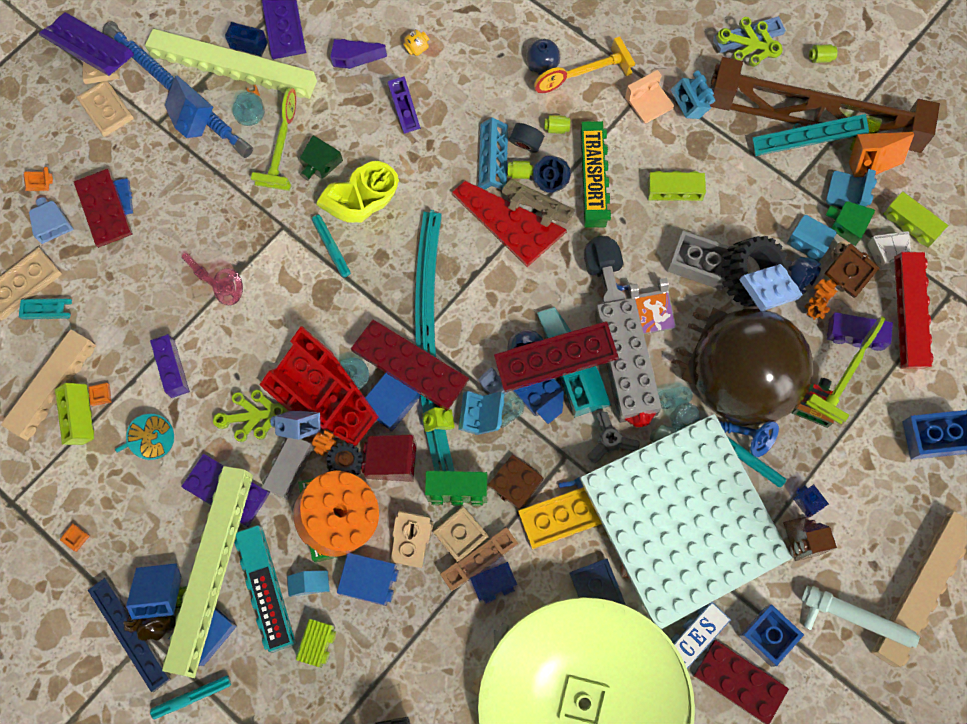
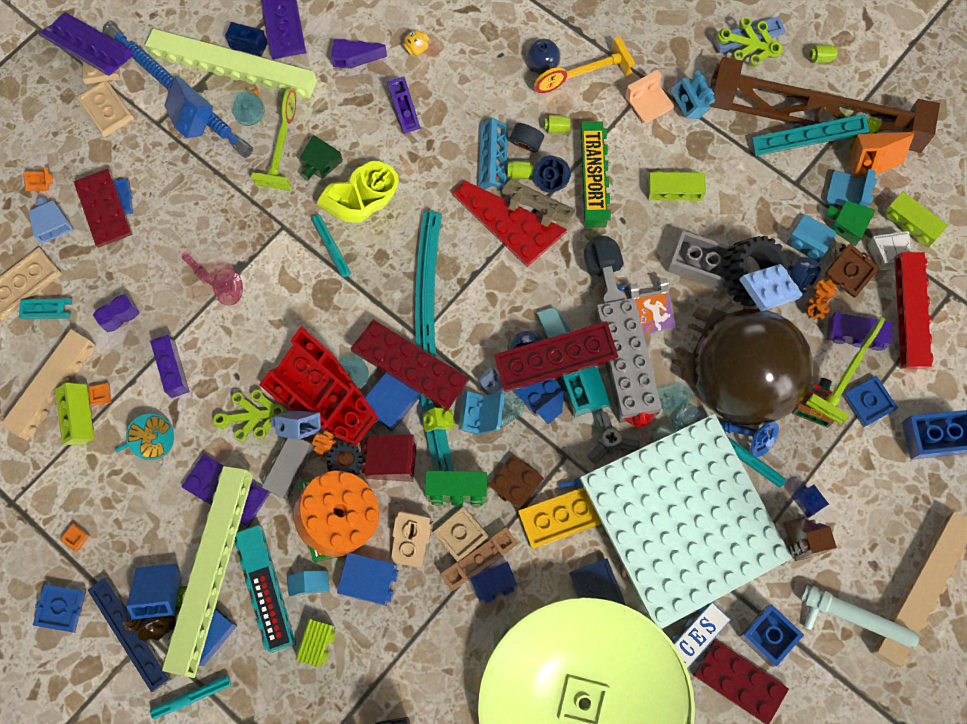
none -> blue plate [33,584,86,633]
none -> dark purple brick [93,294,140,333]
none -> blue tile [842,375,898,428]

